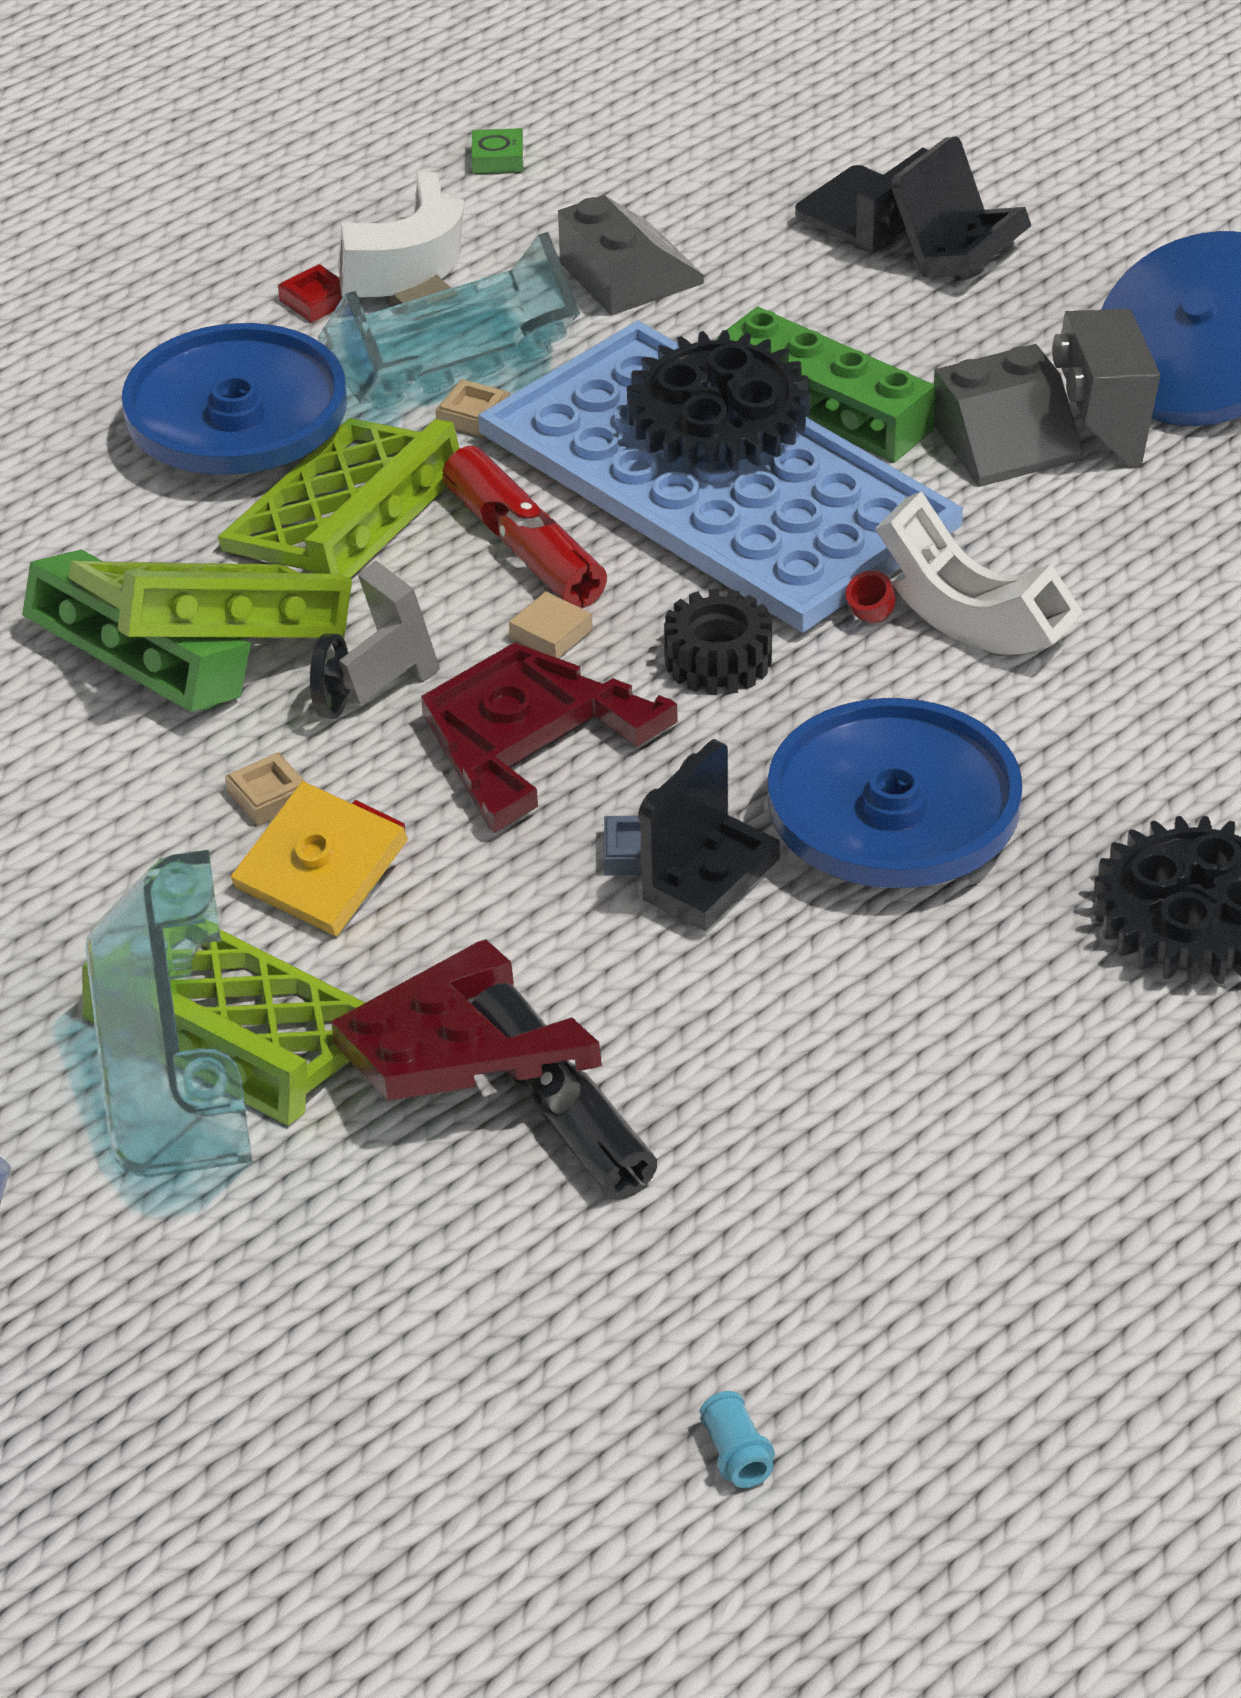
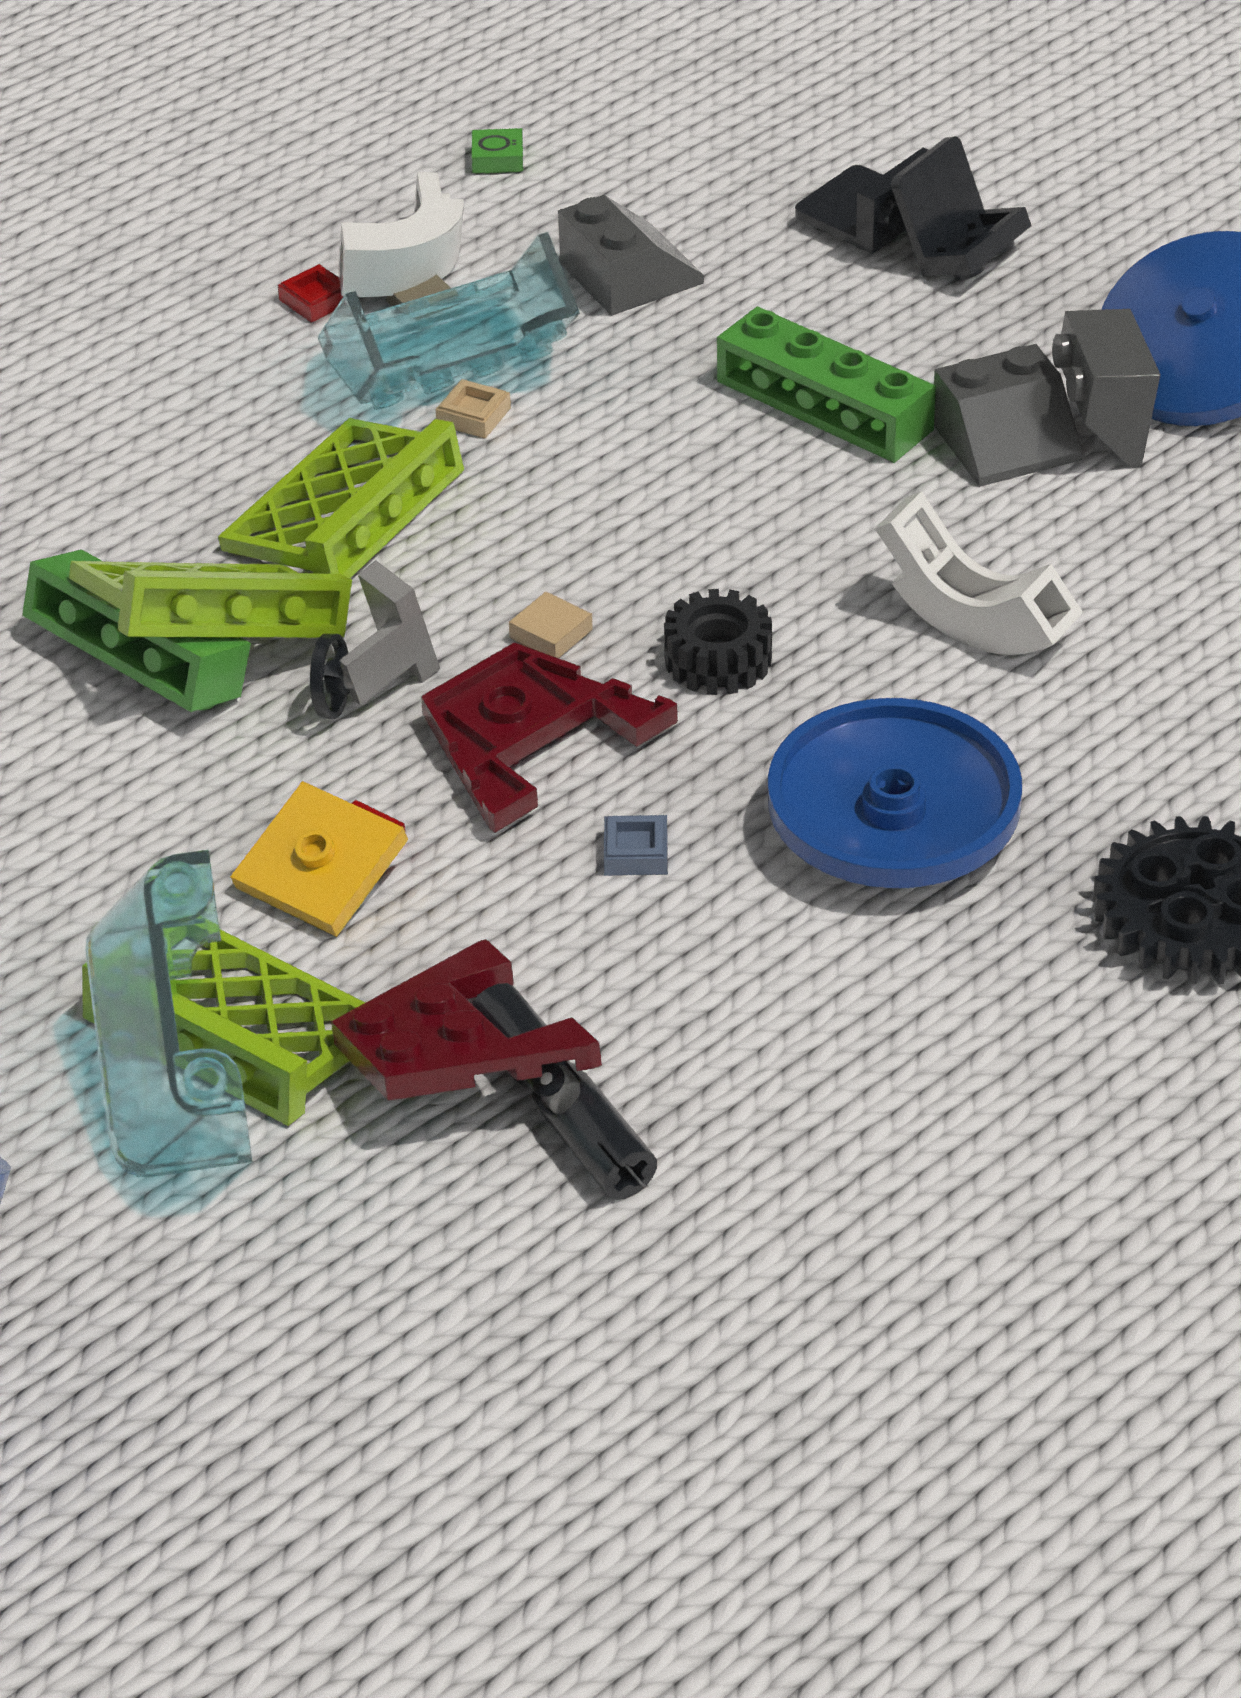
blue dish [122,323,347,475] -> none
tan tile [225,752,306,826] -> none
red piece [442,446,607,608] -> none
light blue plate [478,320,963,633] -> none
black gear [626,330,810,473] -> none
black bracket [638,739,780,931] -> none
medium azure pin [699,1391,775,1488] -> none
red hinge [845,570,896,623] -> none

